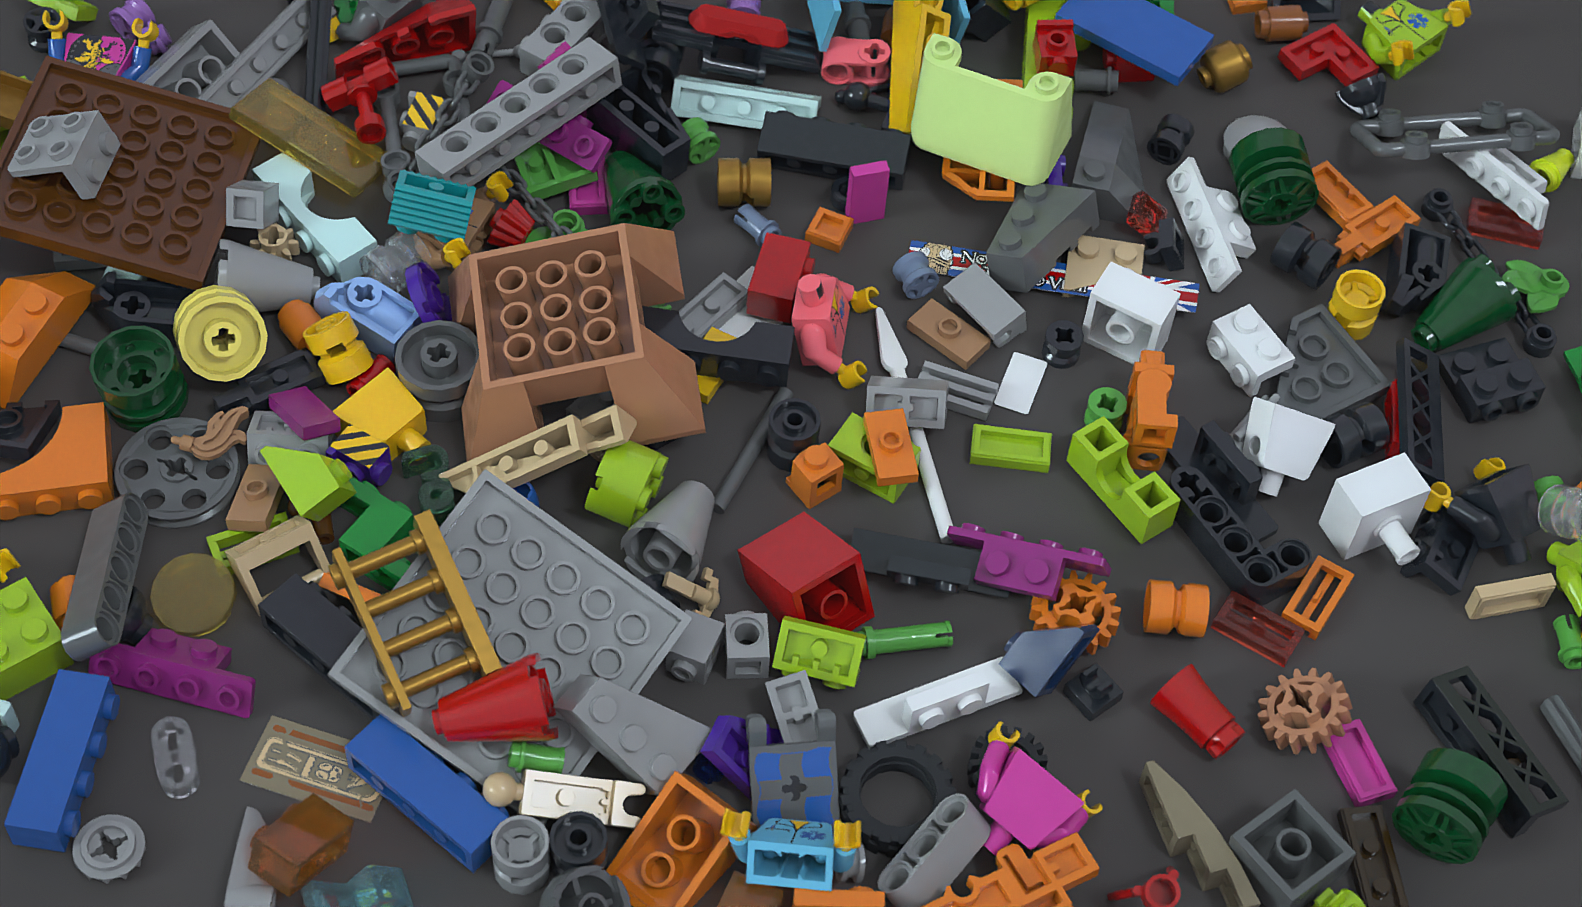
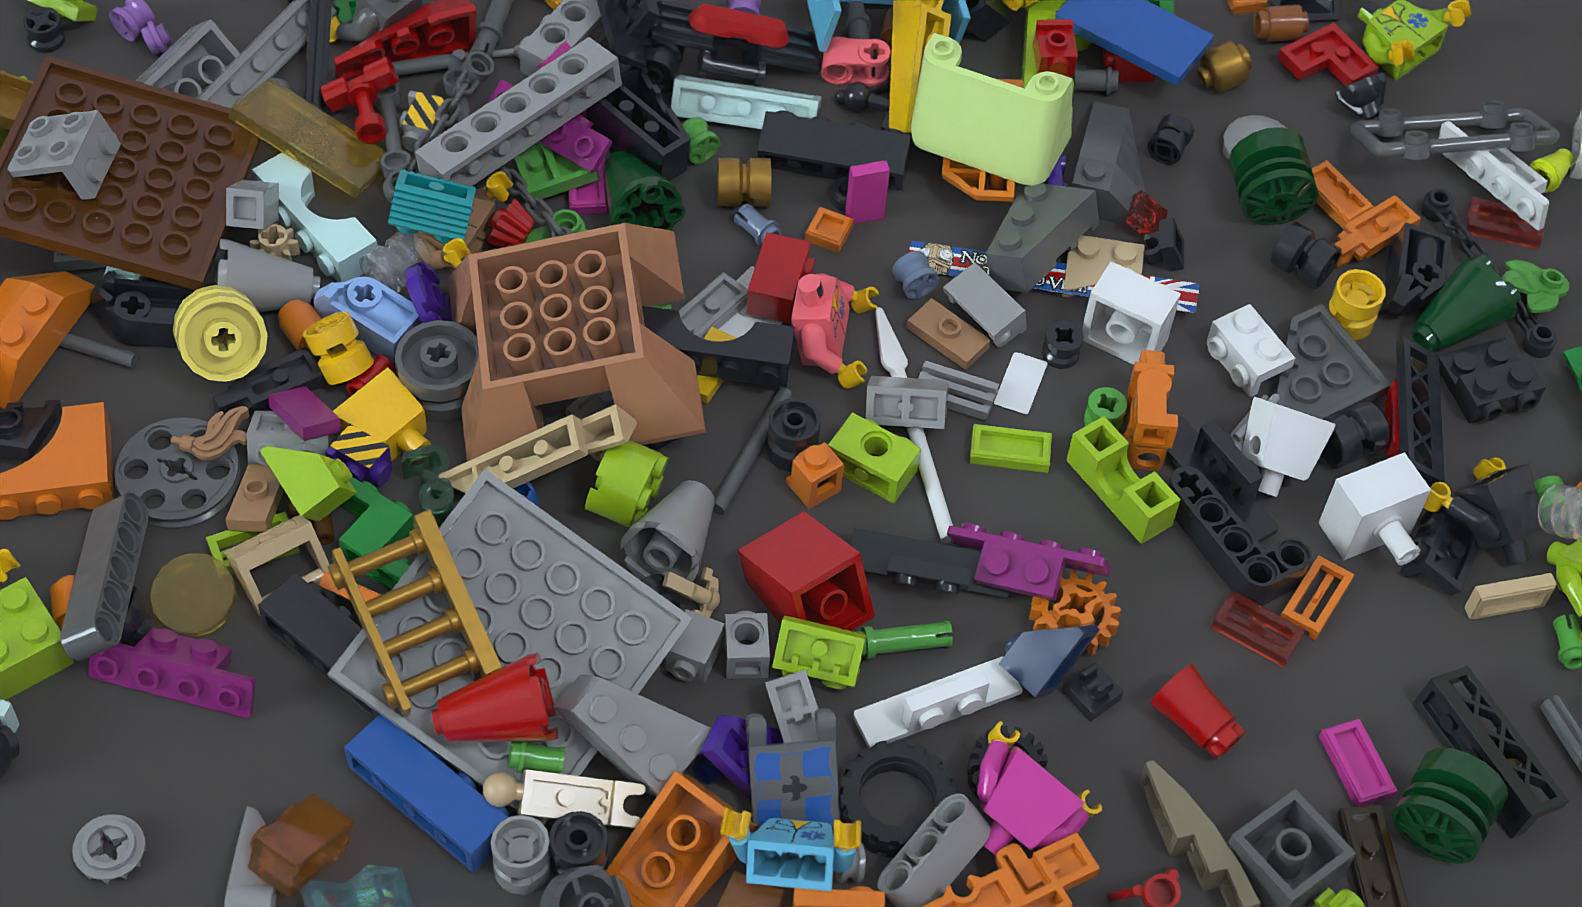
blue brick [4,669,120,852] -> none
torso [42,10,159,81] -> none
dark green wheel [89,326,189,432] -> none
clear beam [151,716,200,799] -> none
sticker [239,715,383,823] -> none
orange plate [863,408,919,487] -> none
orange wheel [1143,579,1210,638] -> none
white bracket [1167,157,1256,293] -> none
nougat gear [1257,668,1353,755] -> none

